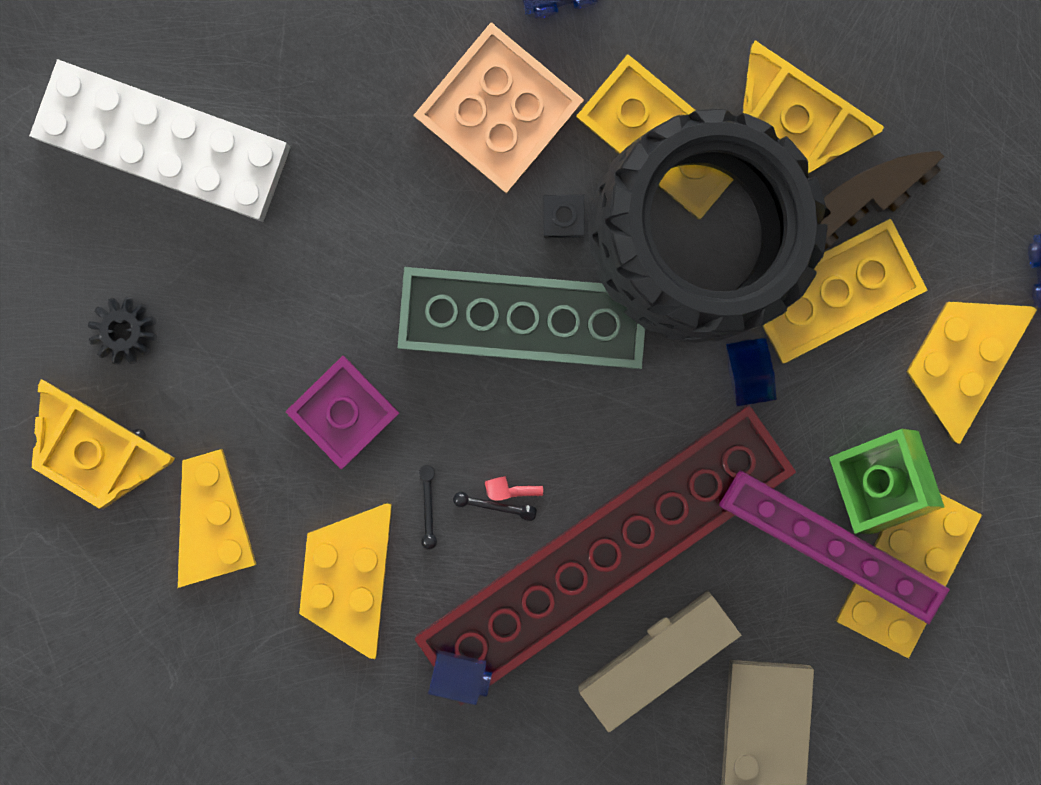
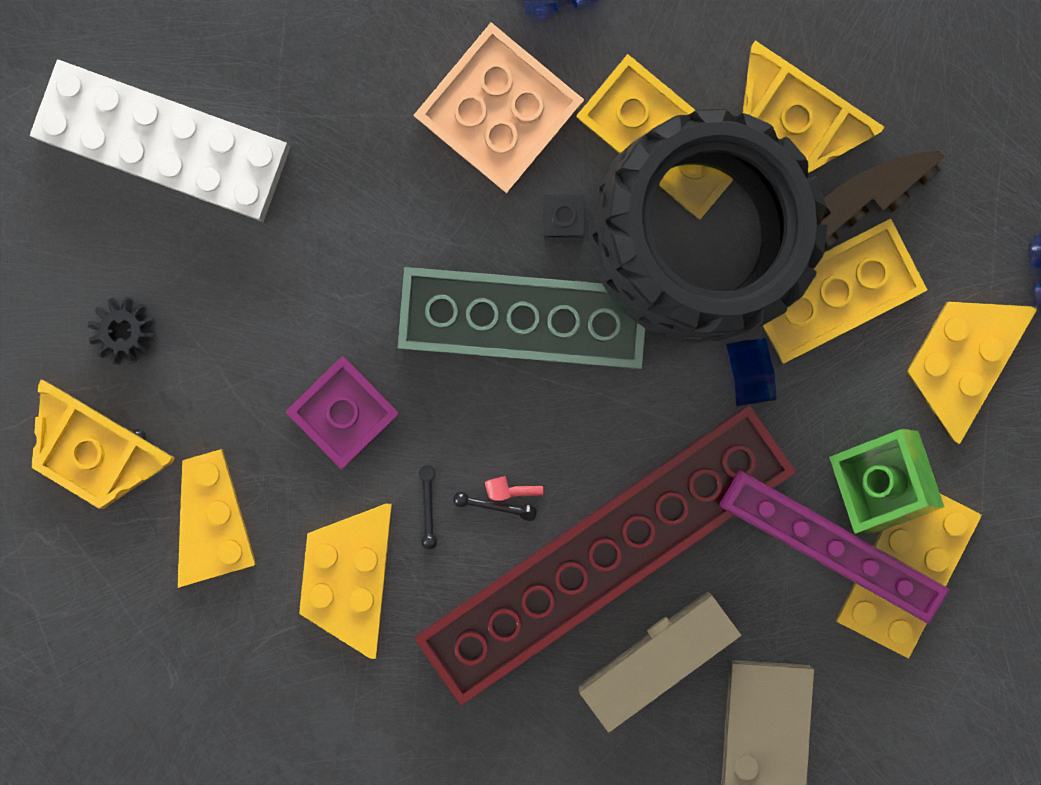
clear blue brick [428,650,492,705] -> none

